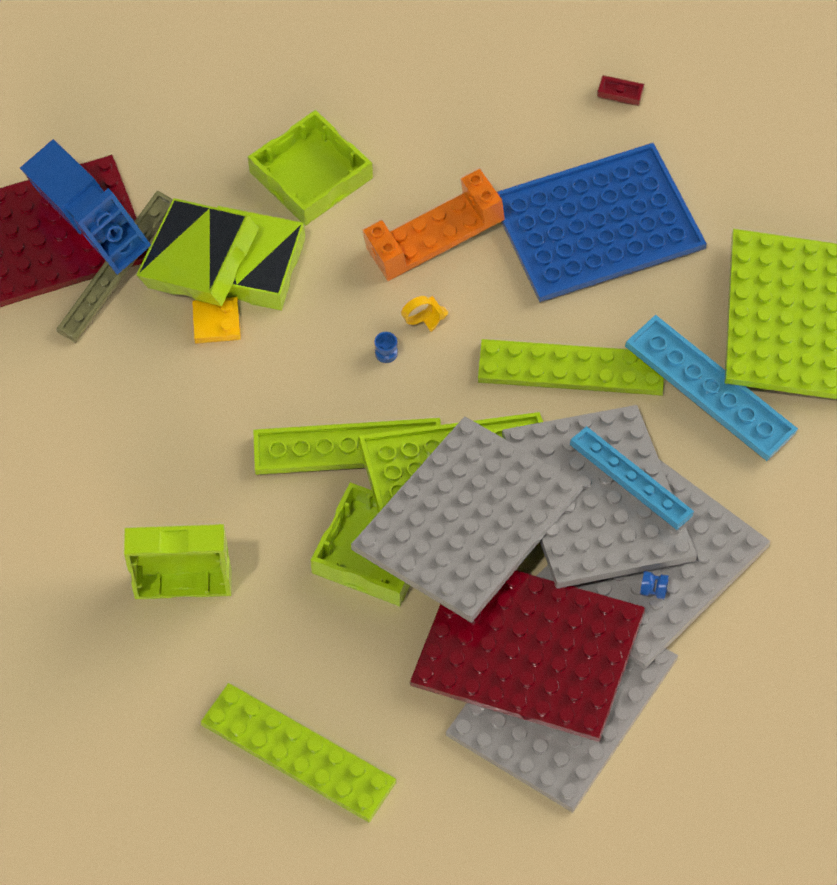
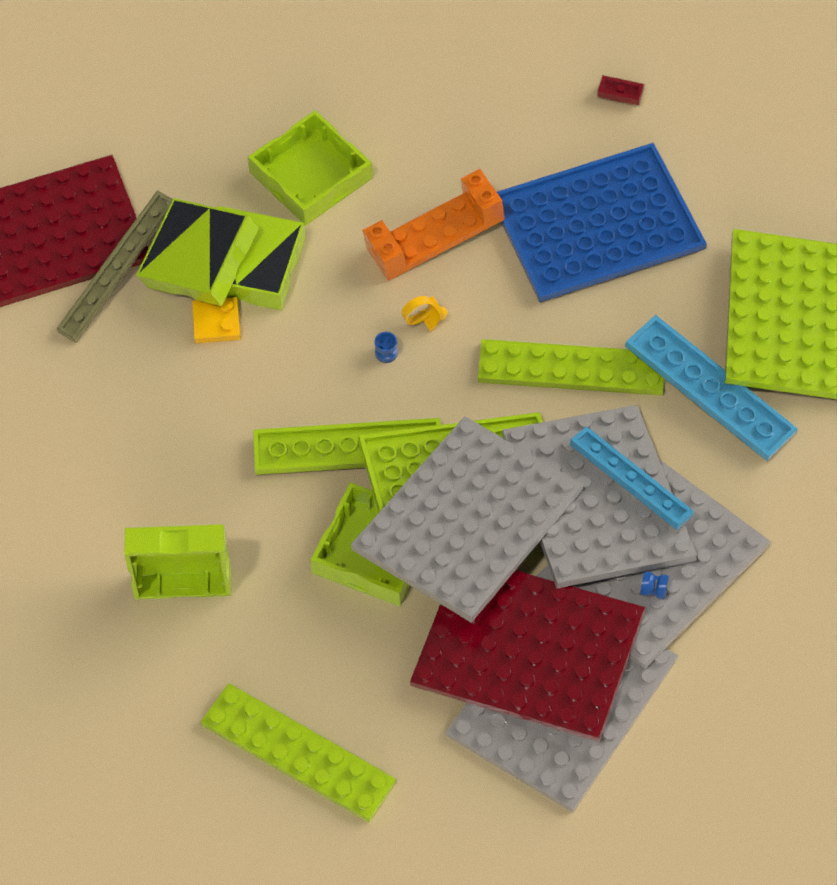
blue brick [20,139,151,275] -> none

